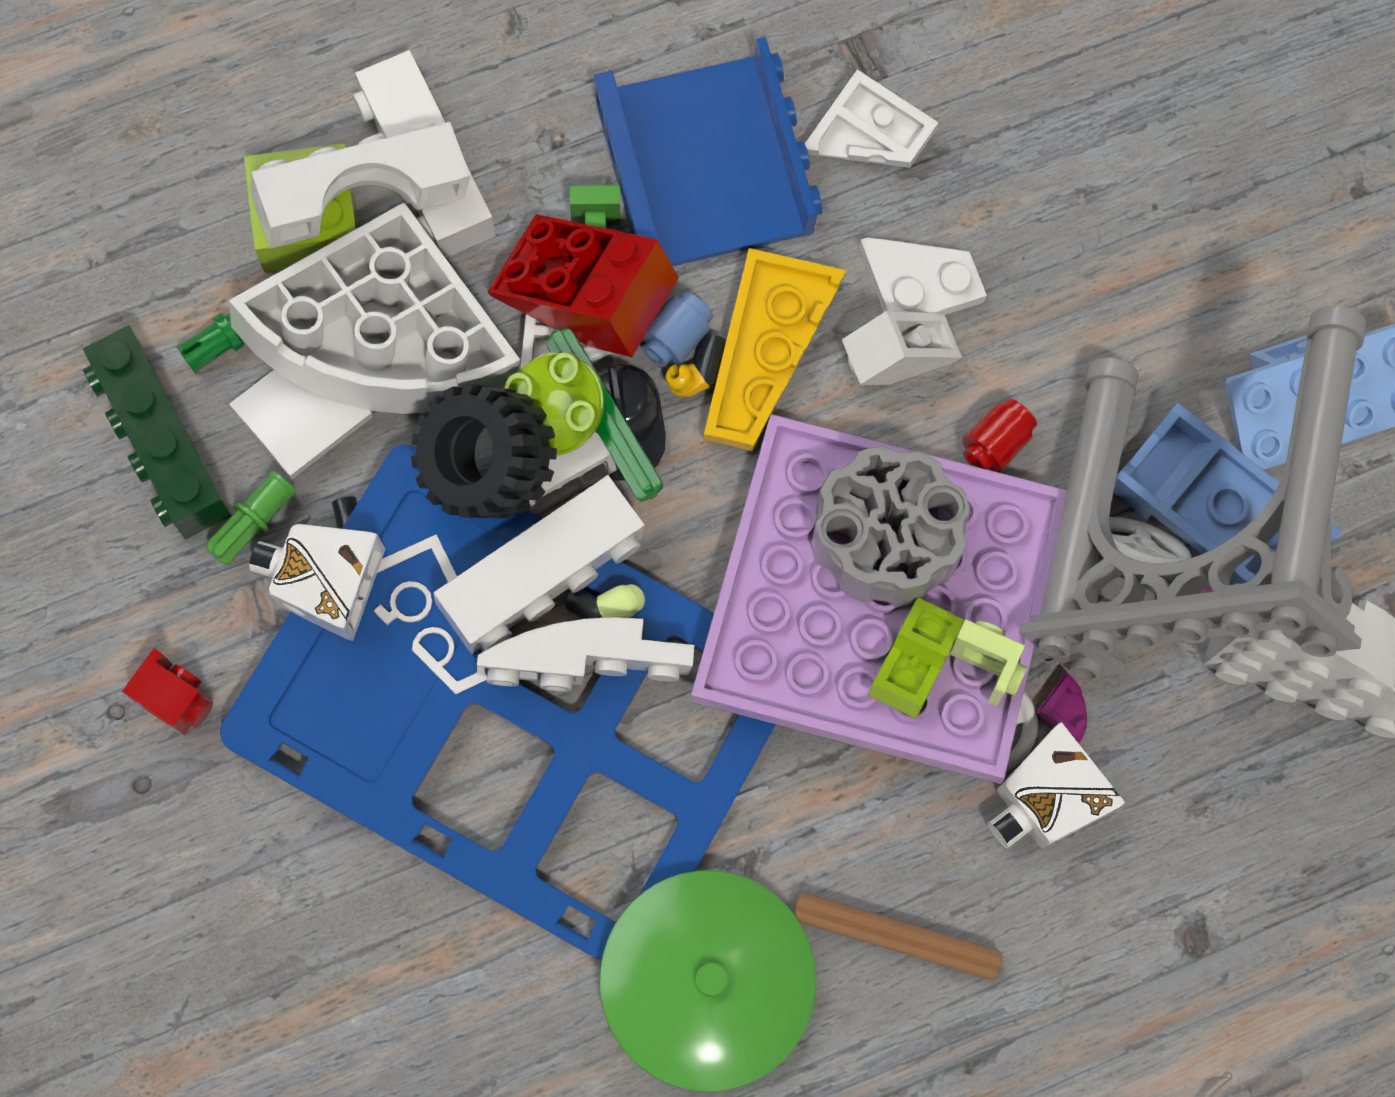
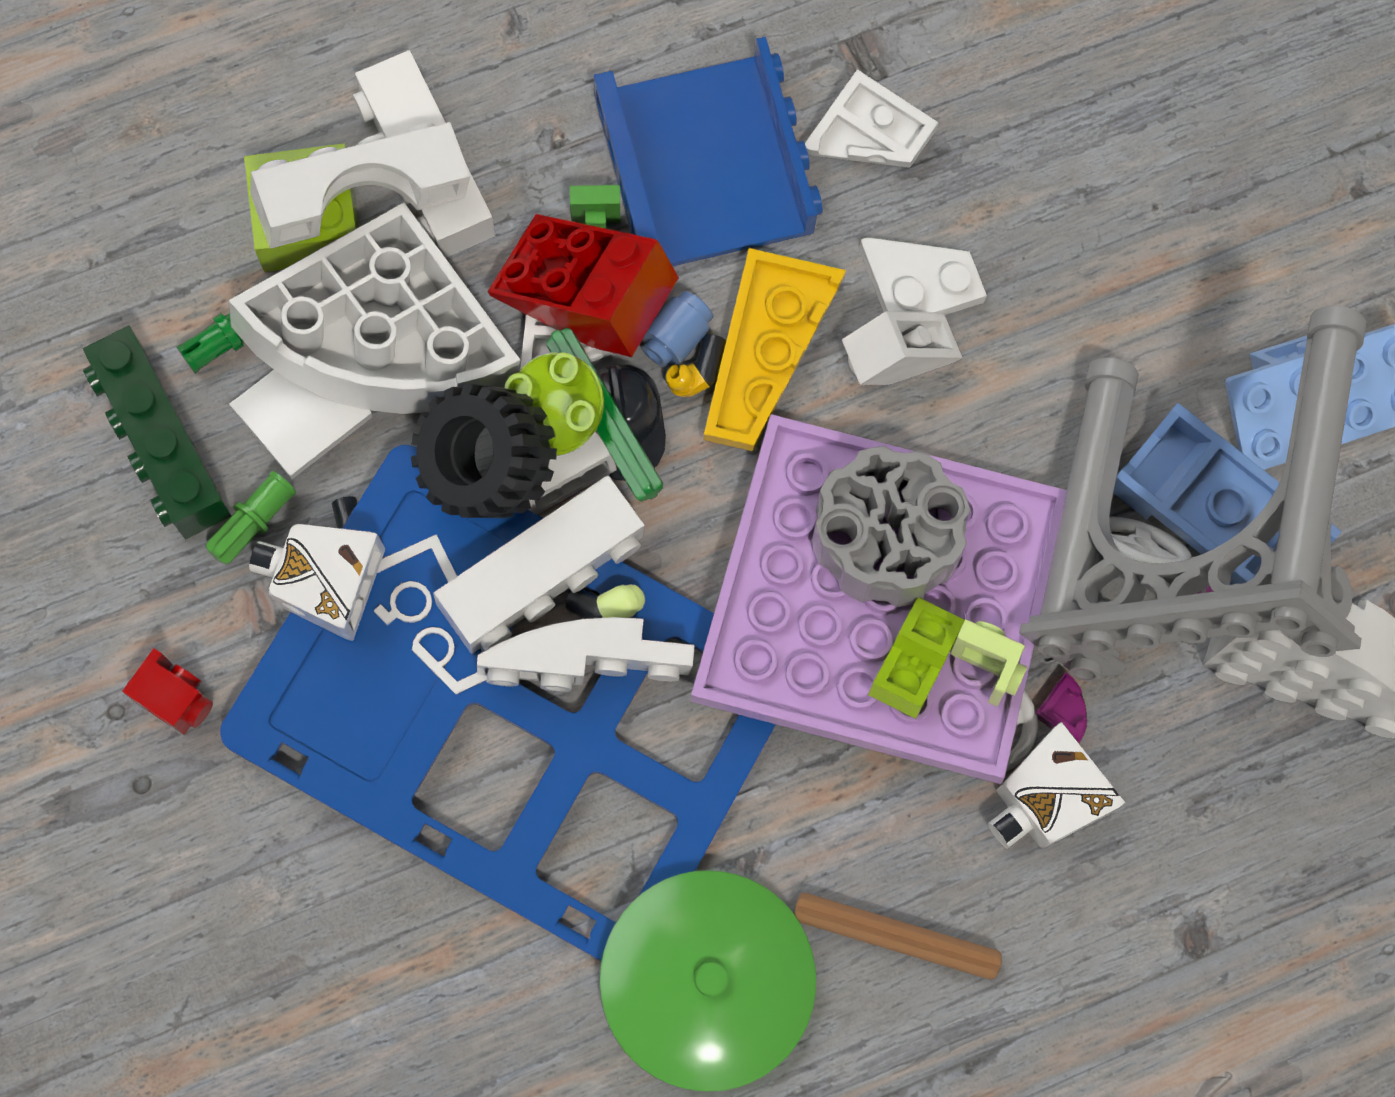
red brick [962,398,1037,473] -> none

